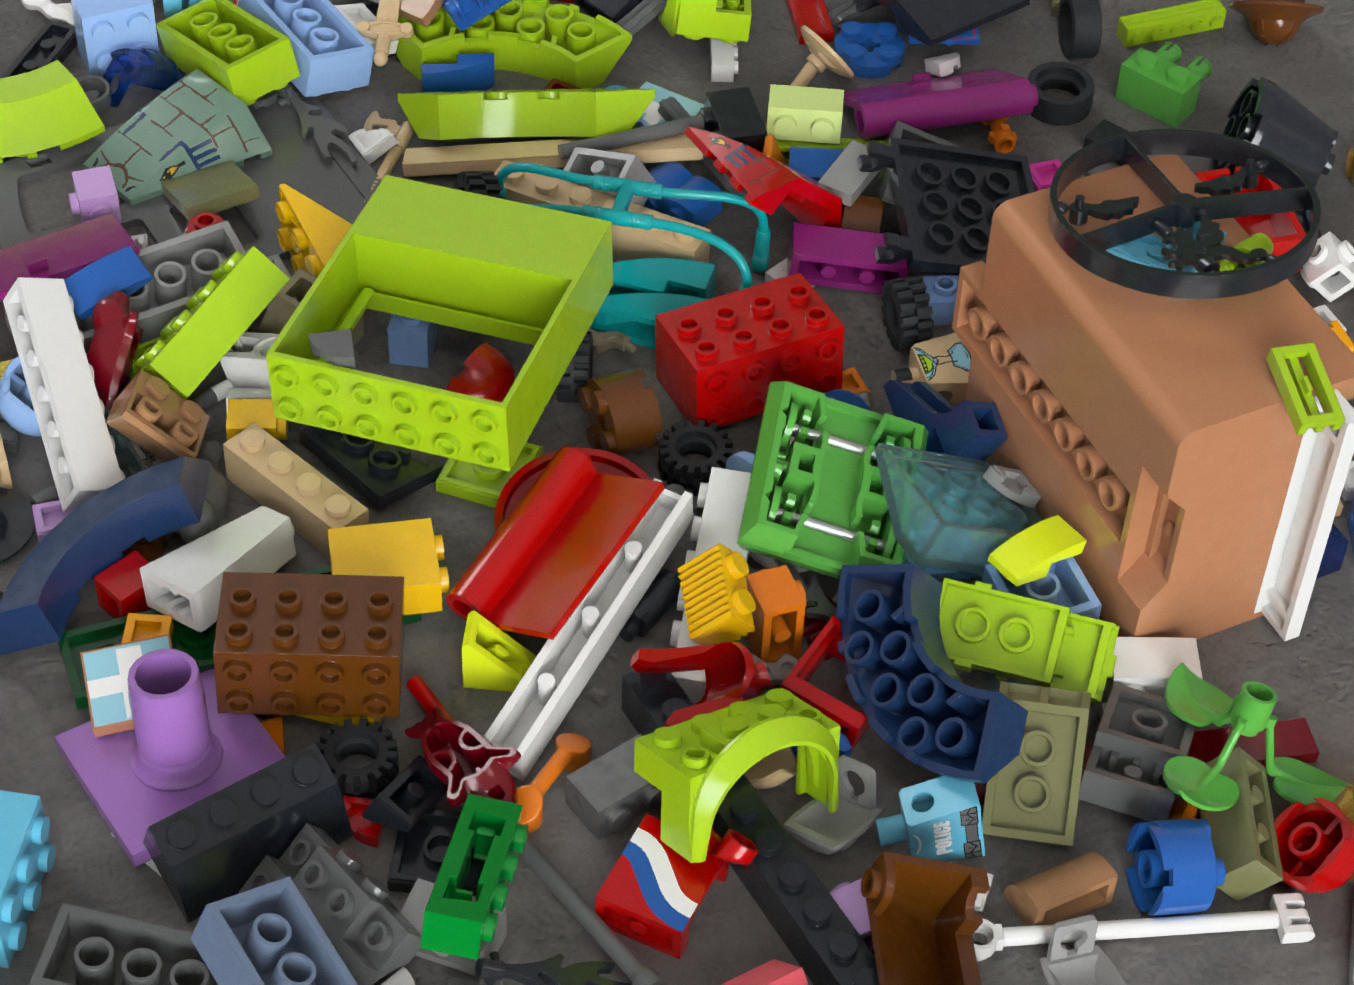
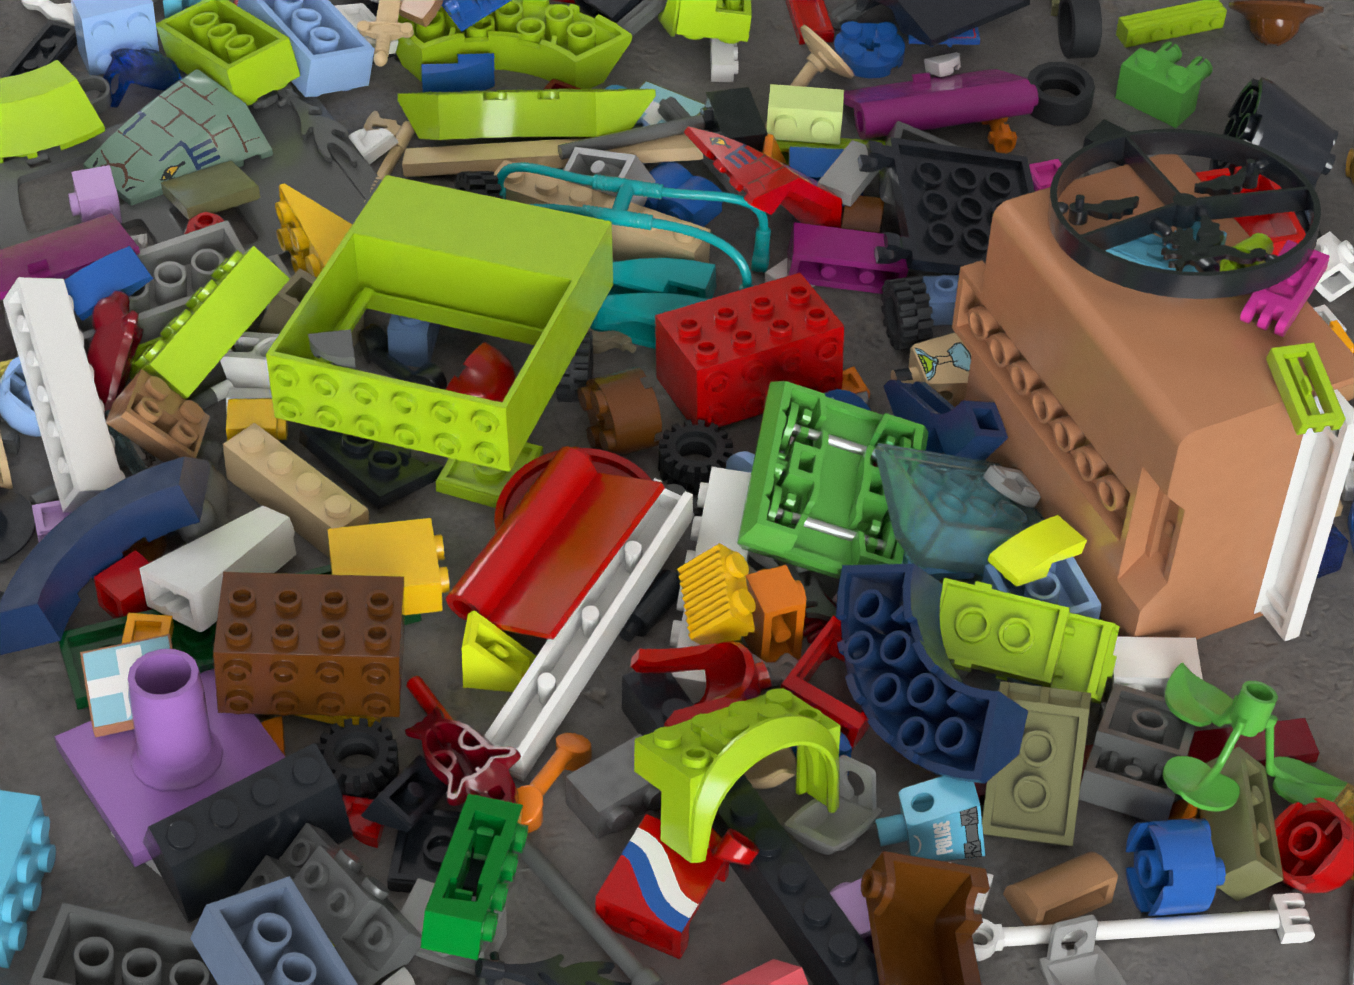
none -> black bar [359,324,447,390]
none -> dark pink hinge [1240,240,1330,337]

